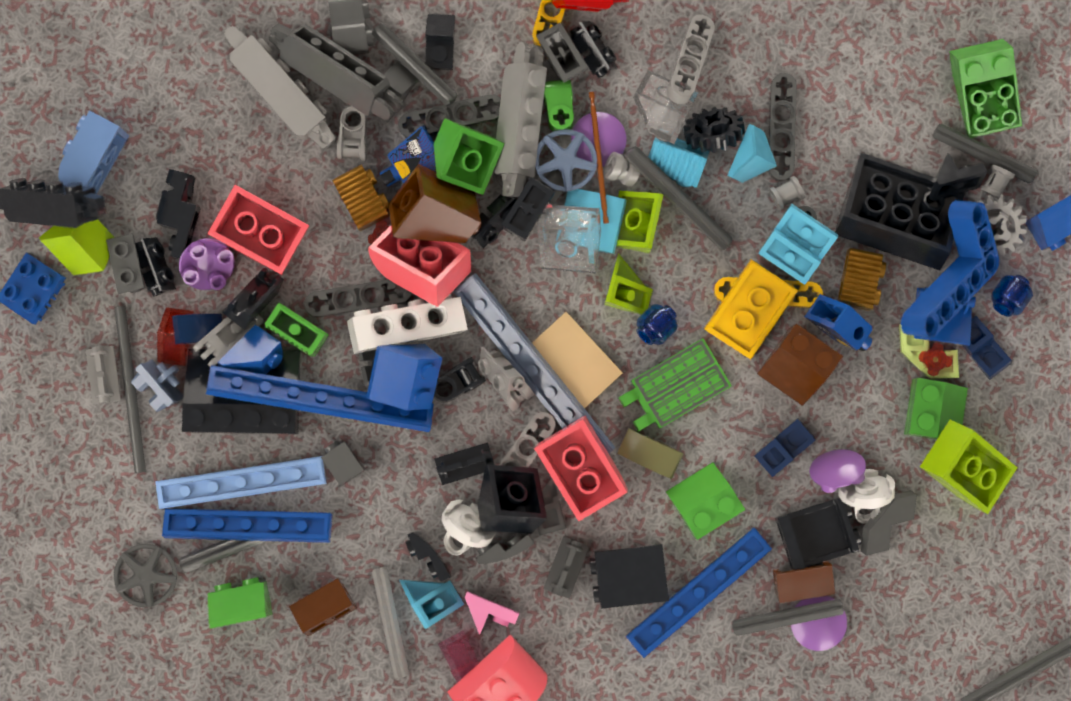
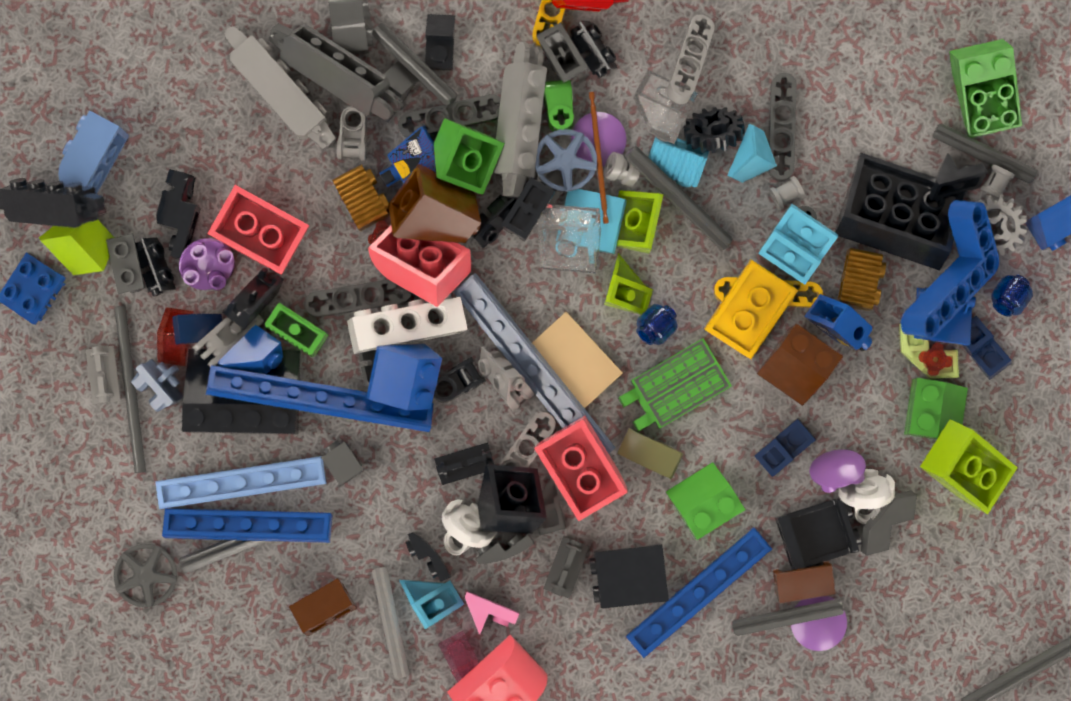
bright green slope [208,577,273,628] -> none

